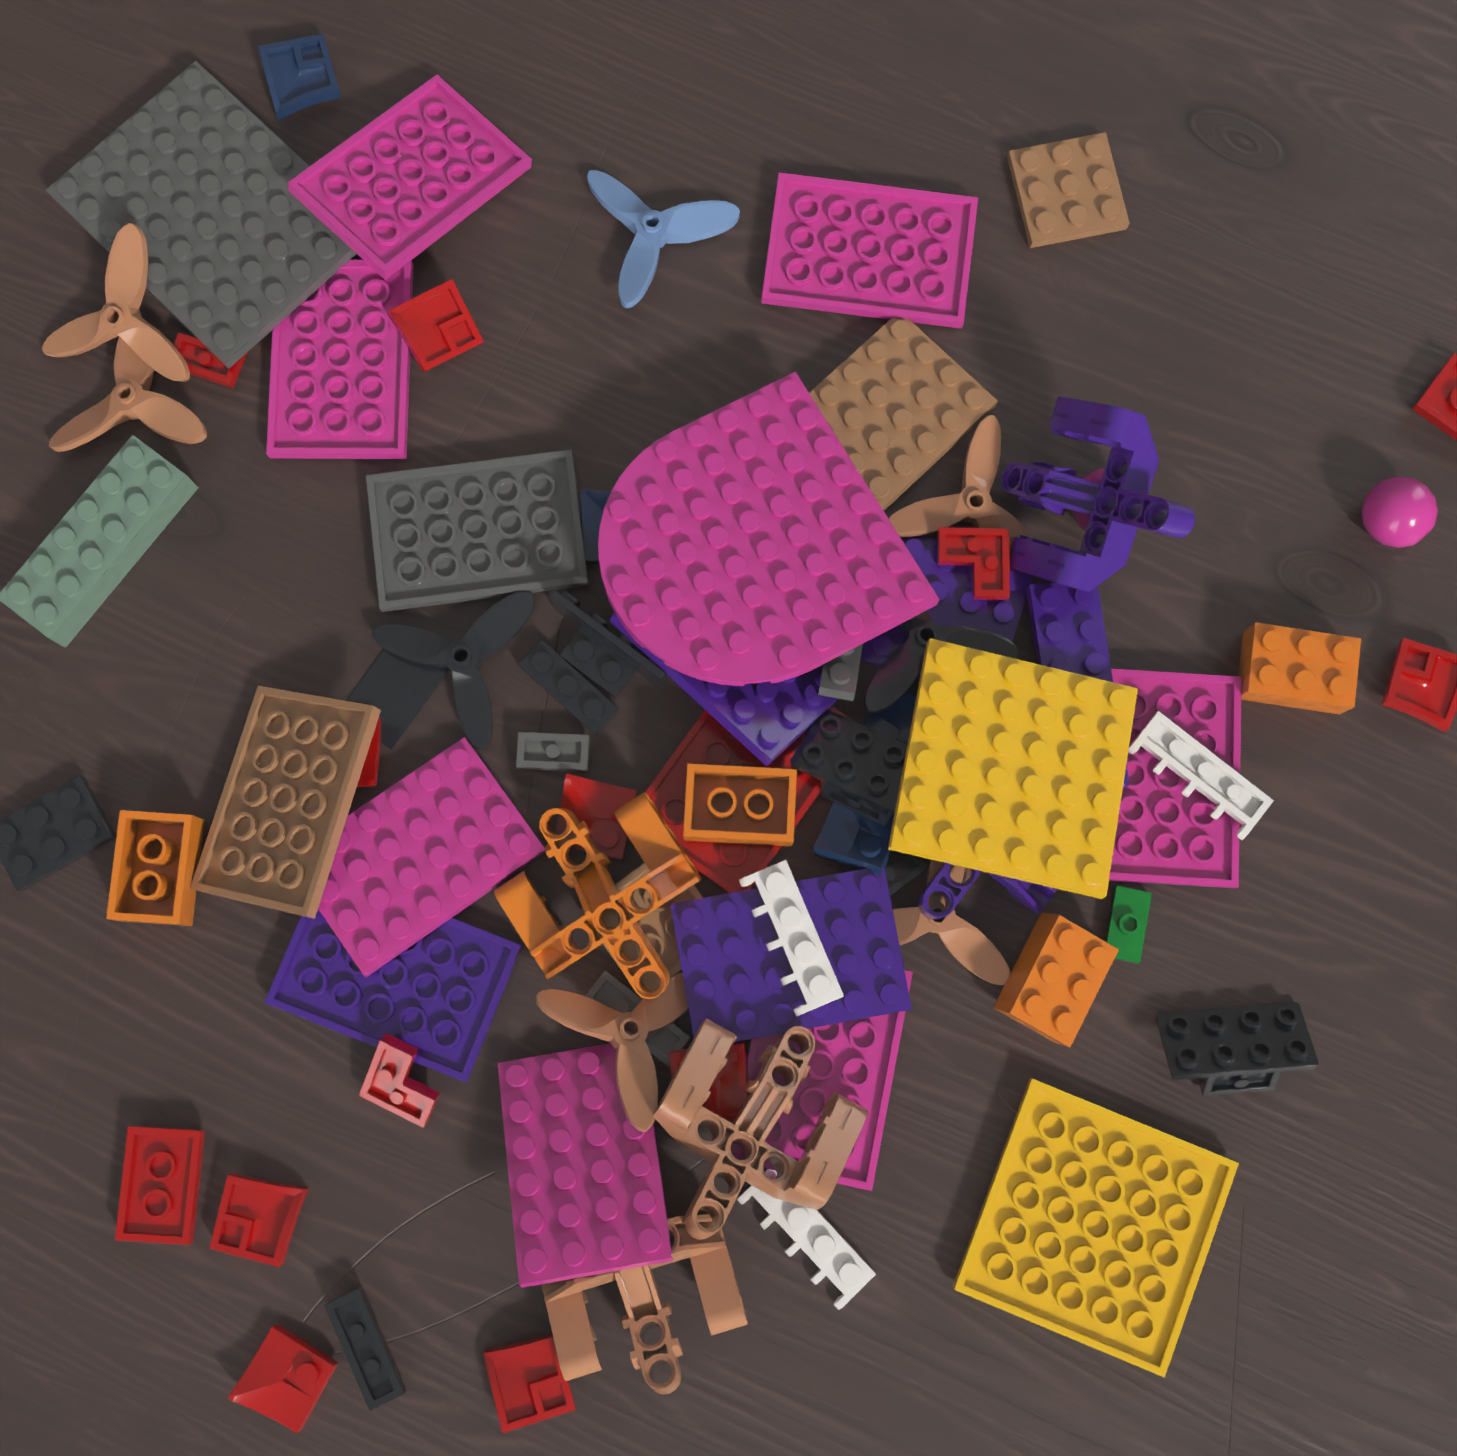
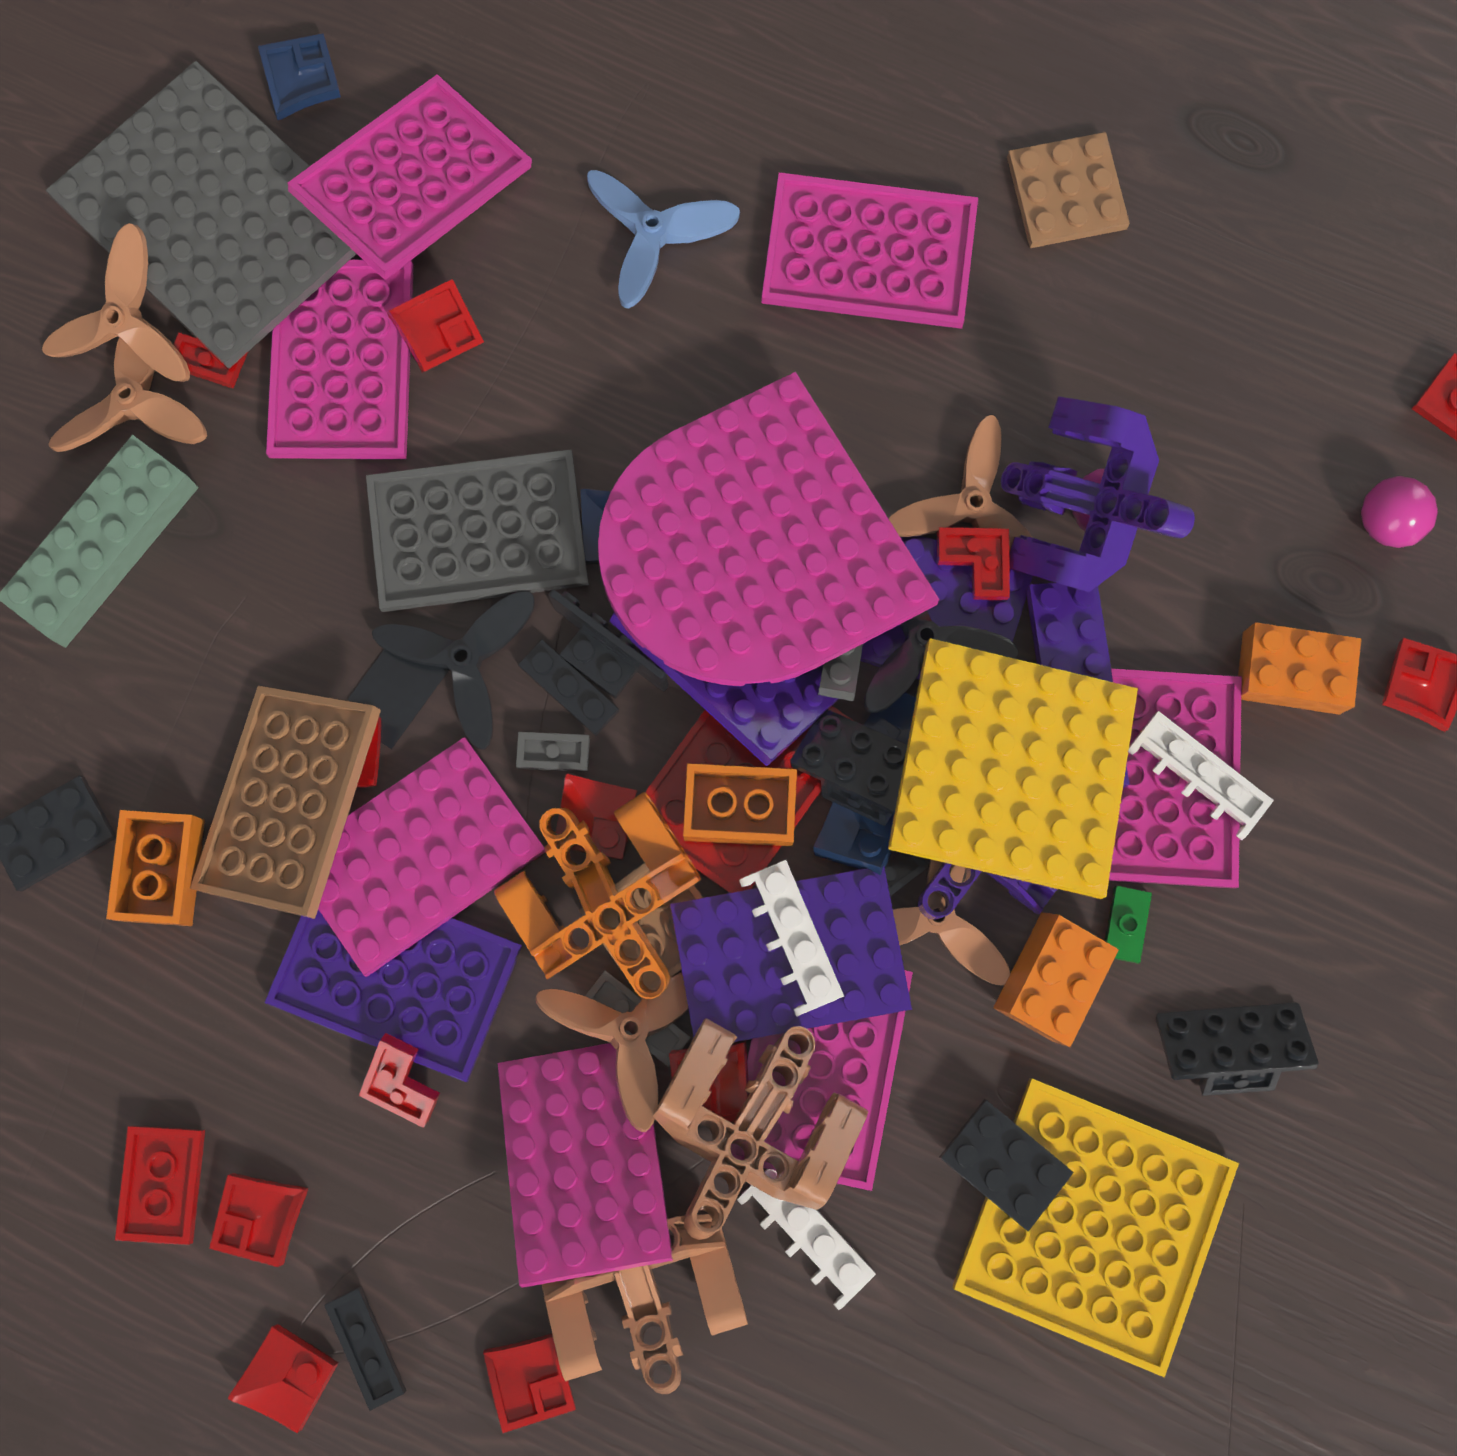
medium nougat plate [809,317,998,511] -> none
none -> black plate [939,1099,1074,1232]

